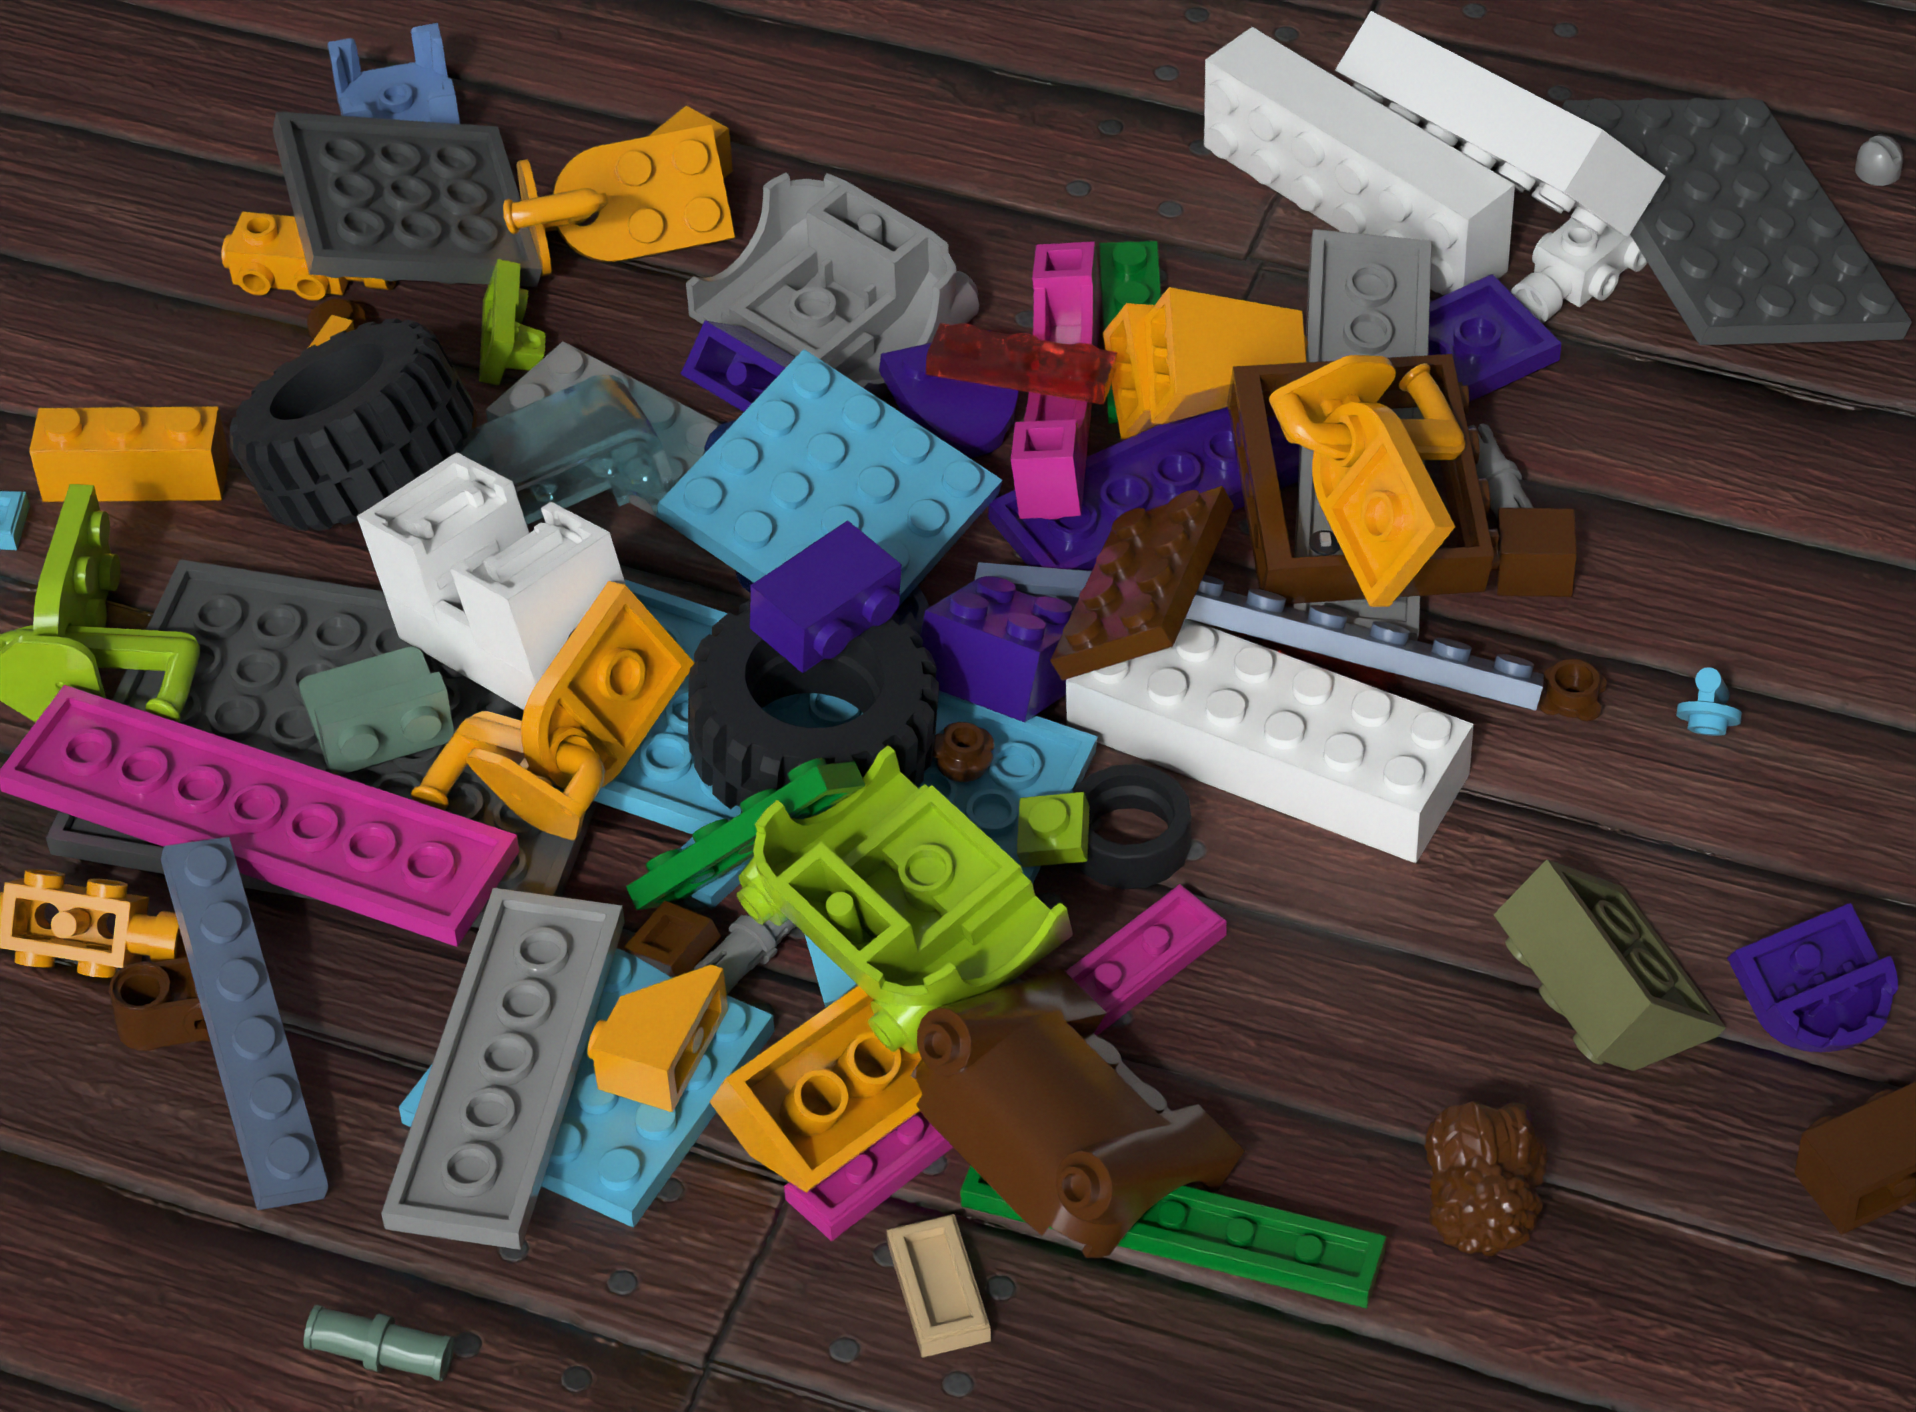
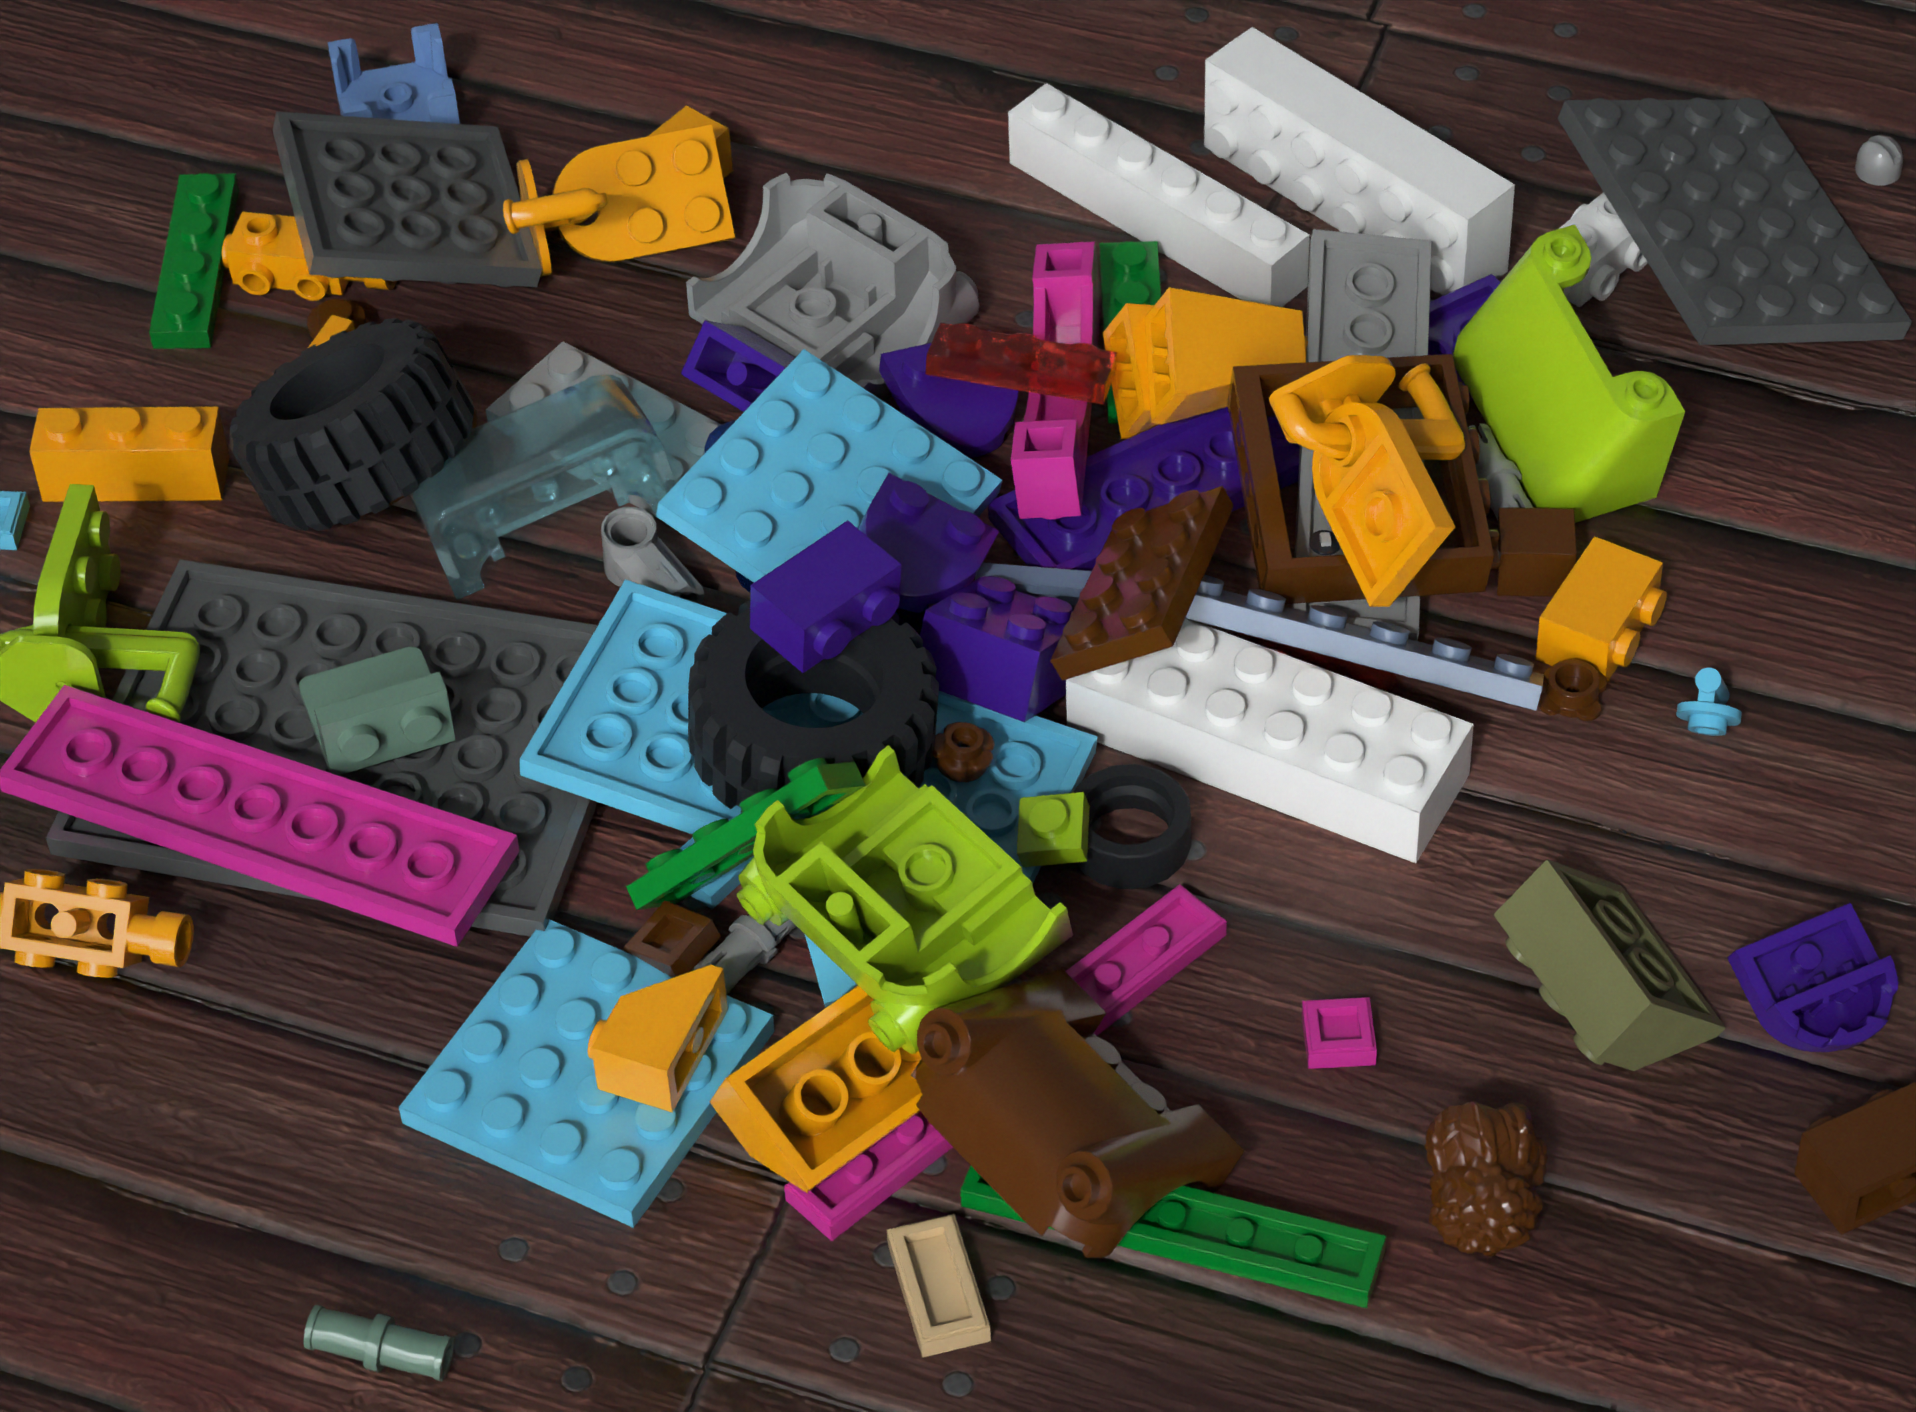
reddish brown piece [109,957,210,1051] -> none
sand blue plate [161,837,328,1210] -> none
white piece [357,452,626,710] -> none
light grey plate [381,888,625,1250] -> none
light orange plate [411,581,694,840] -> none
lime hinge [479,259,545,385] -> none
white brick [1335,11,1666,237] -> none
none -> green plate [149,173,239,349]
none -> light grey piece [601,507,704,604]
none -> dark purple slope [858,473,999,613]
none -> white brick [1008,83,1310,307]
none -> dark pink tile [1302,997,1377,1069]
none -> lime windscreen [1453,224,1685,523]
none -> light orange brick [1535,536,1667,682]

